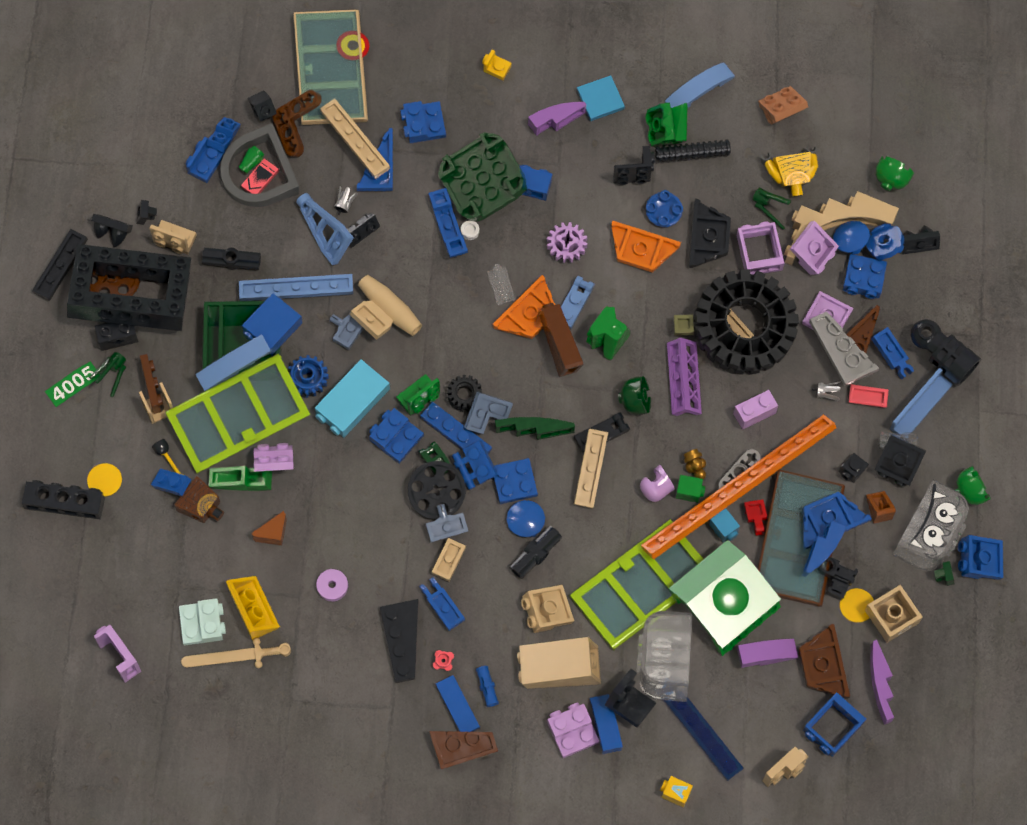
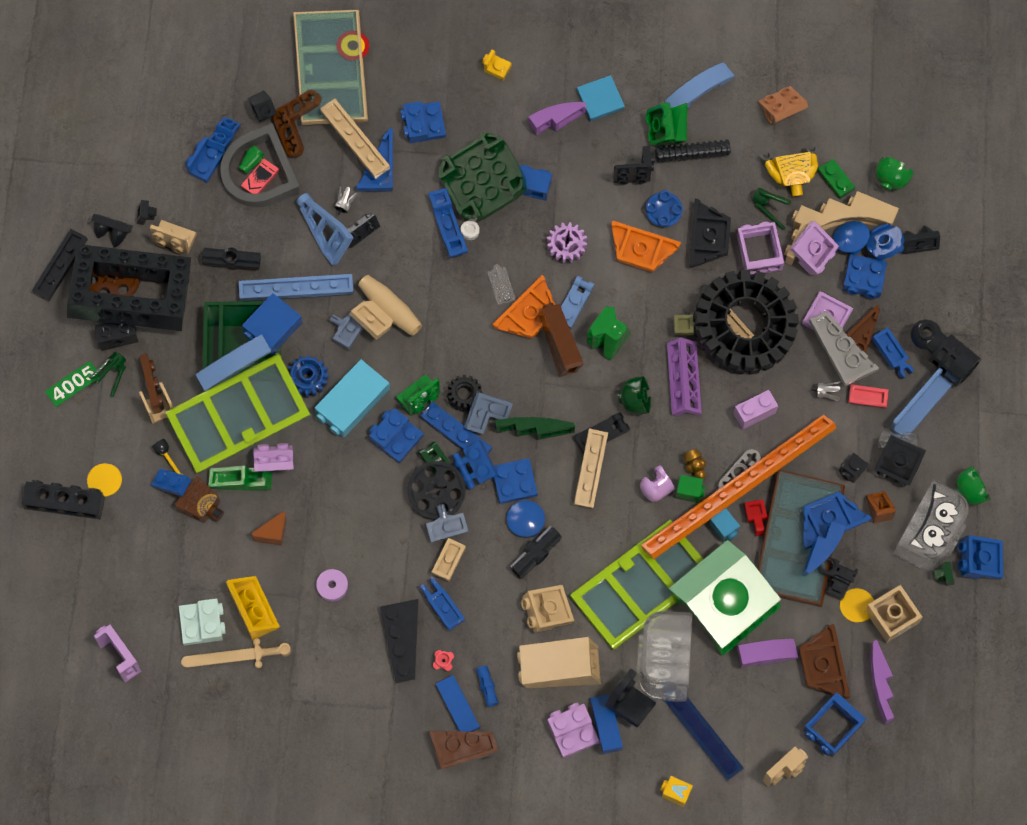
none -> green plate [818,159,855,199]

